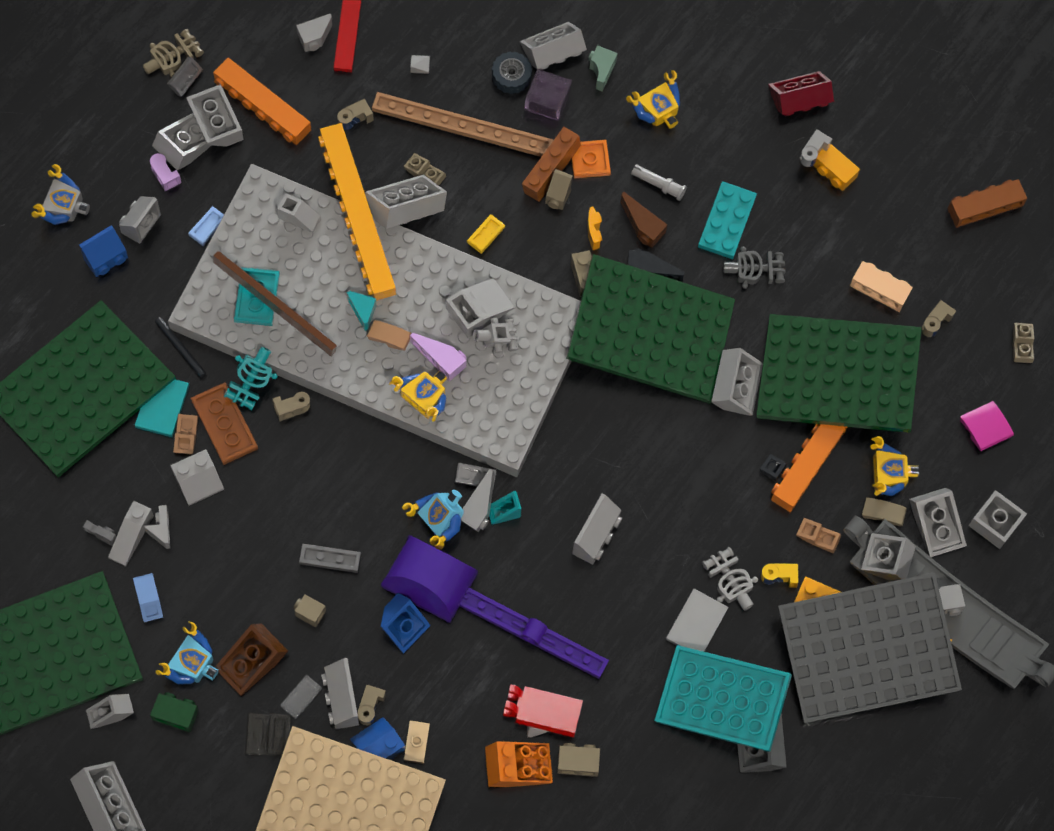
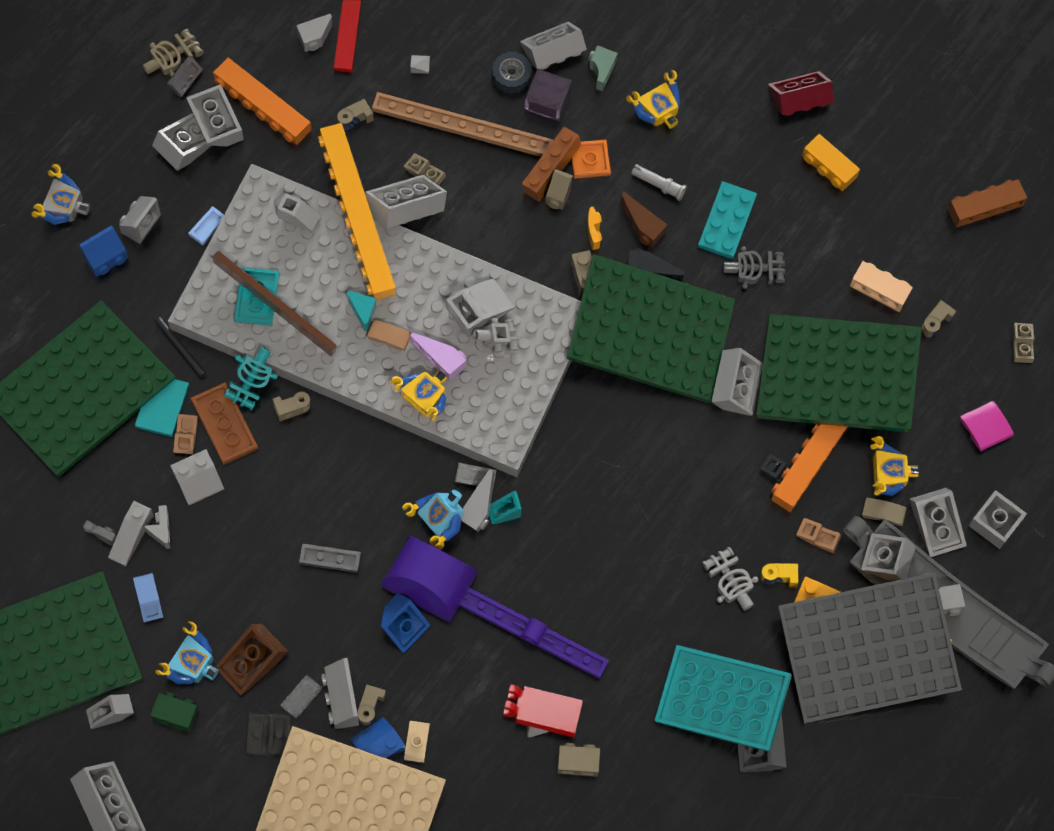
lavender leg [150,153,181,191] -> none
dark tan brick [294,595,326,627] -> none
yellow plate [467,214,505,254] -> none
orange slope [485,741,553,787] -> none
light grey slope [572,493,622,565] -> none
light grey tile [666,589,728,652] -> none
light grey leg [800,130,832,167] -> none

